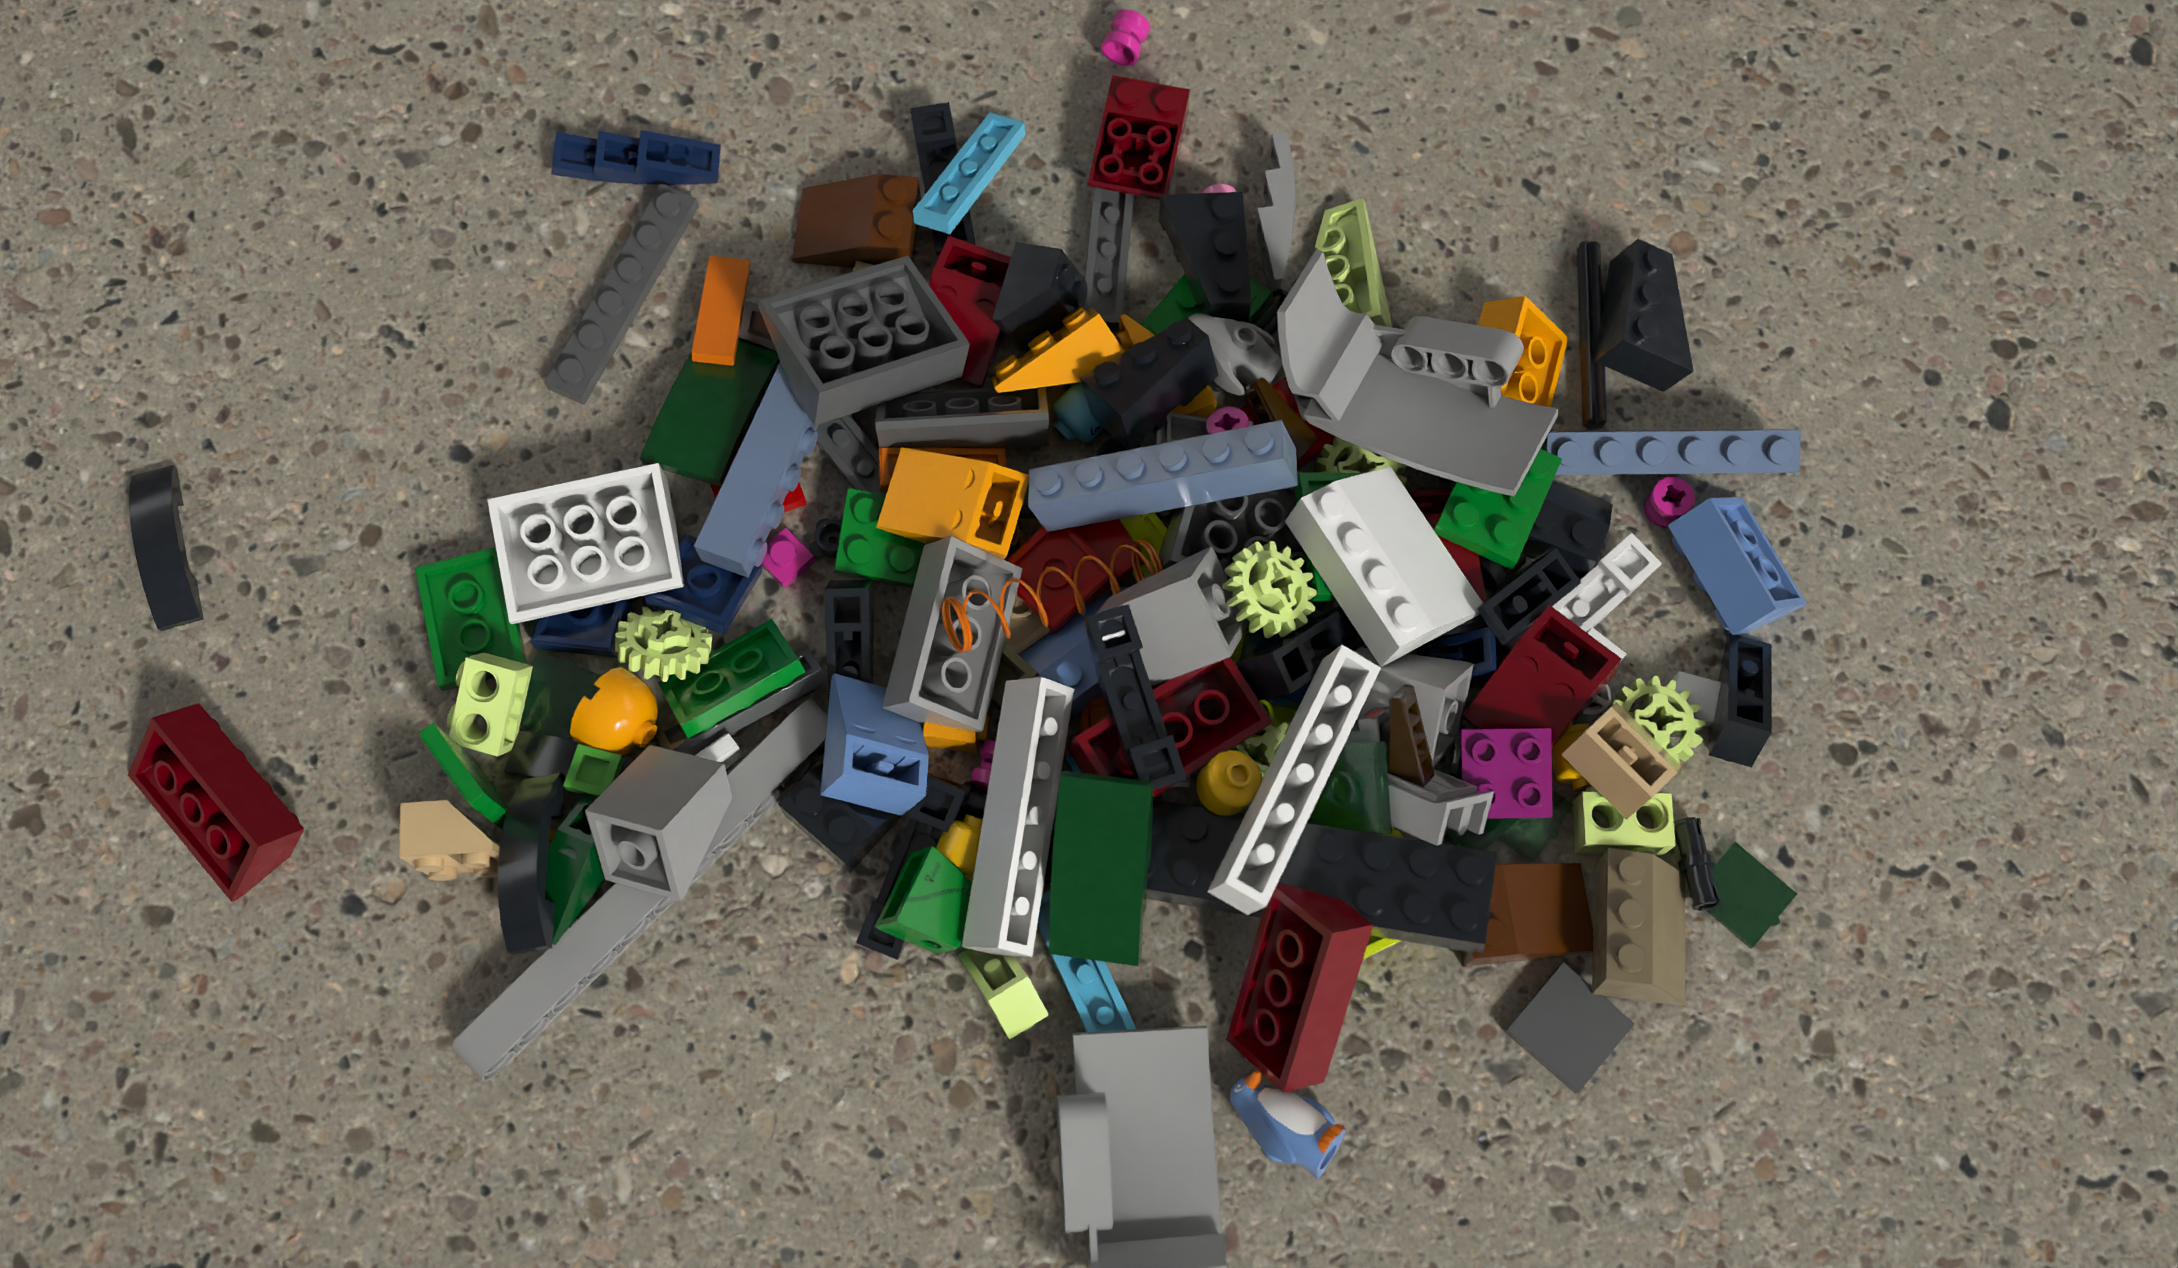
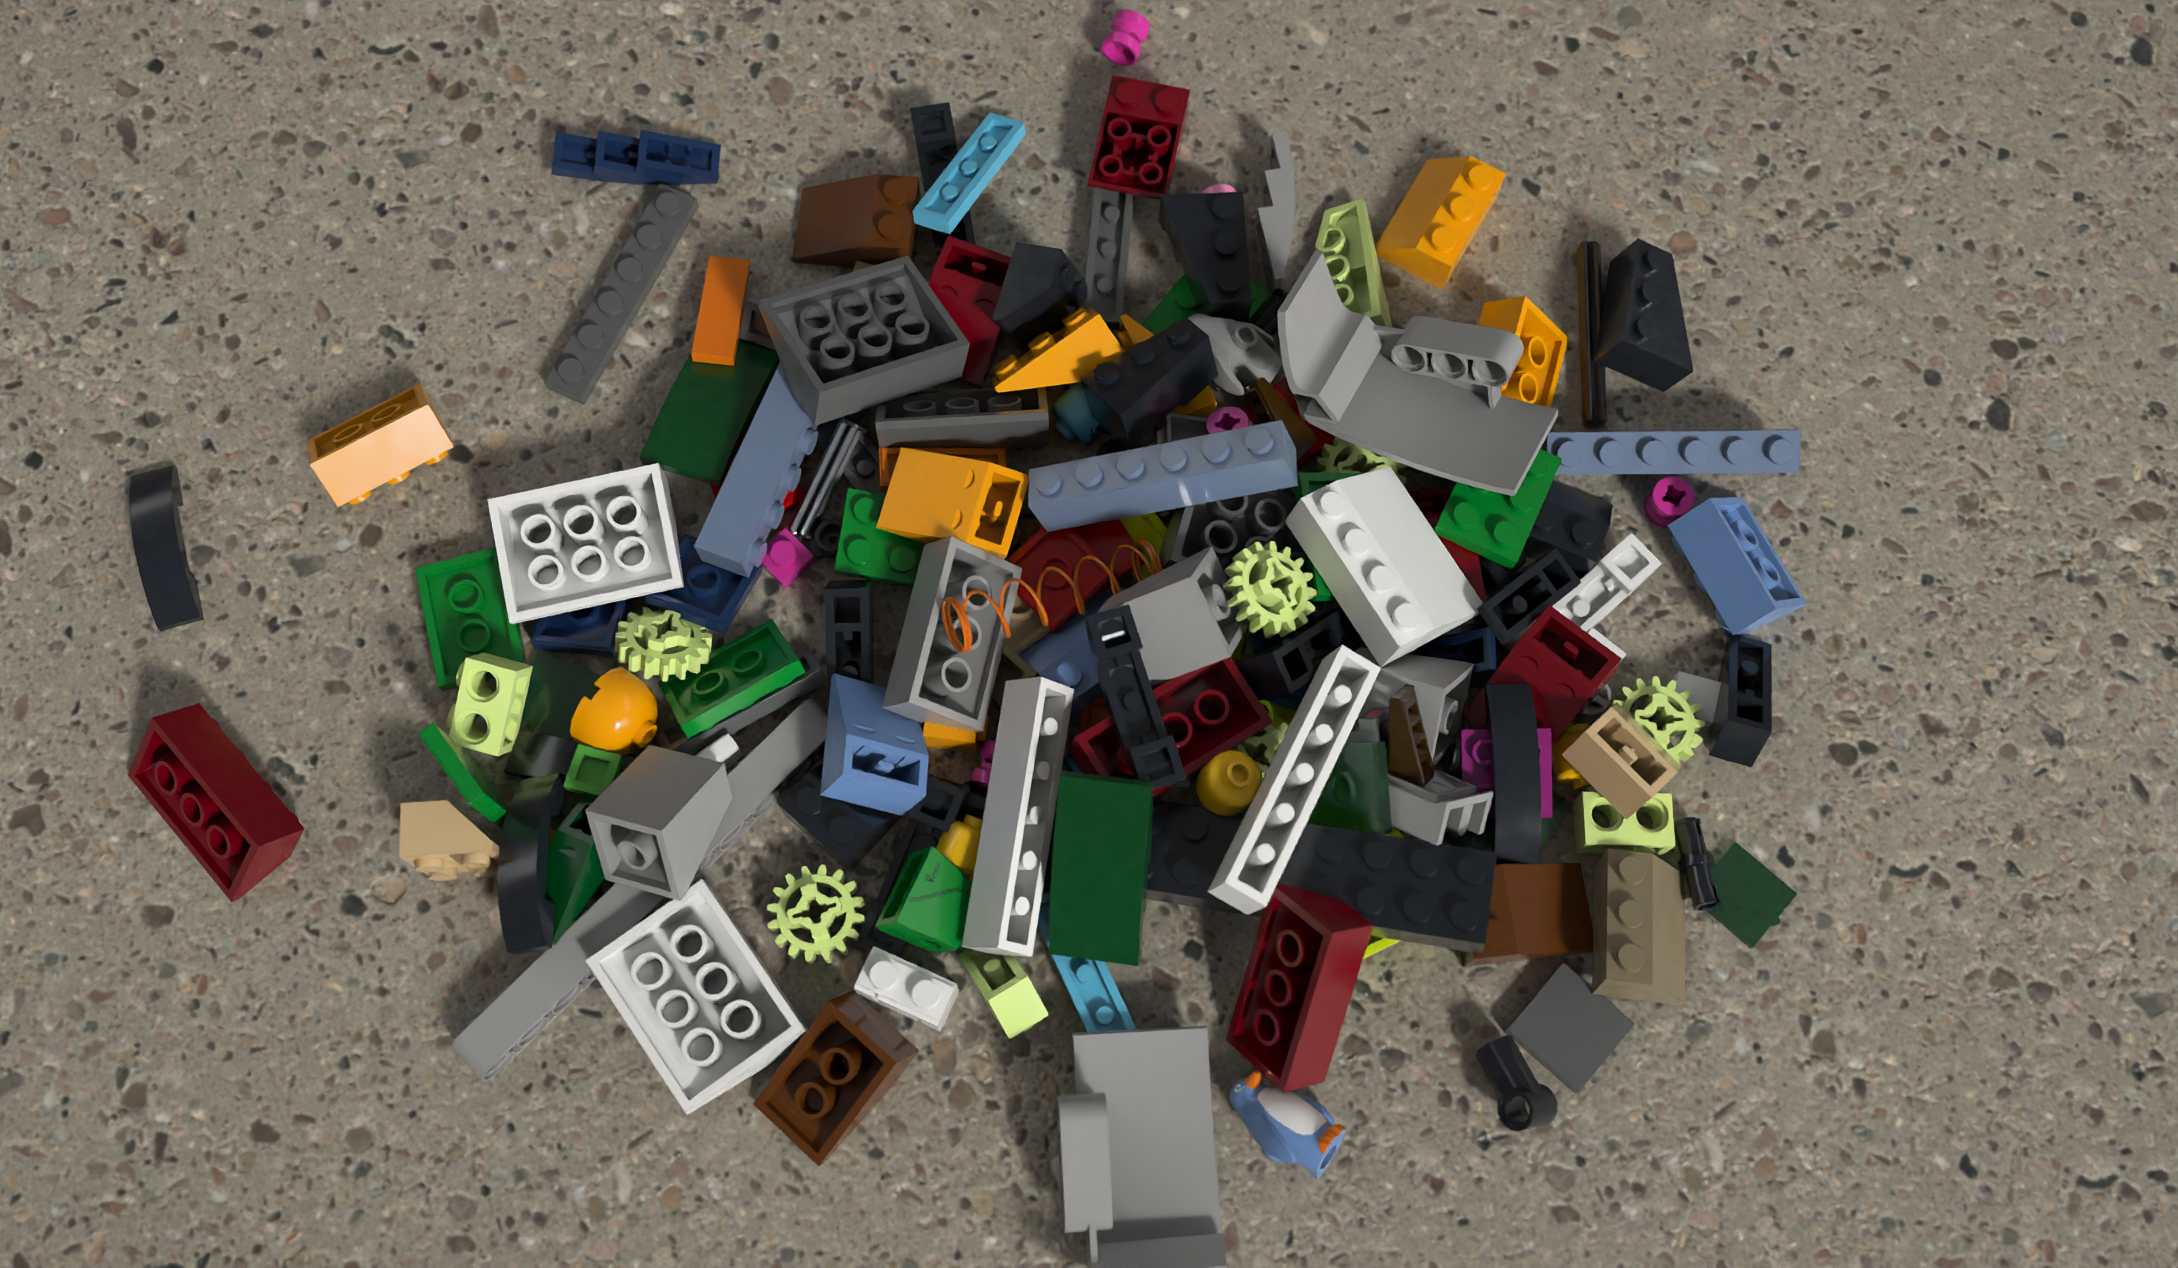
none -> light orange slope [307,383,454,507]
none -> white slope [586,879,808,1114]
none -> reddish brown slope [753,990,919,1166]
none -> yellowish green gear [767,864,866,965]
none -> black axle [789,417,868,539]
none -> white brick [854,946,959,1032]
none -> light orange slope [1375,156,1506,290]
none -> black piece [1475,1035,1558,1132]
none -> black slope [1484,683,1541,864]

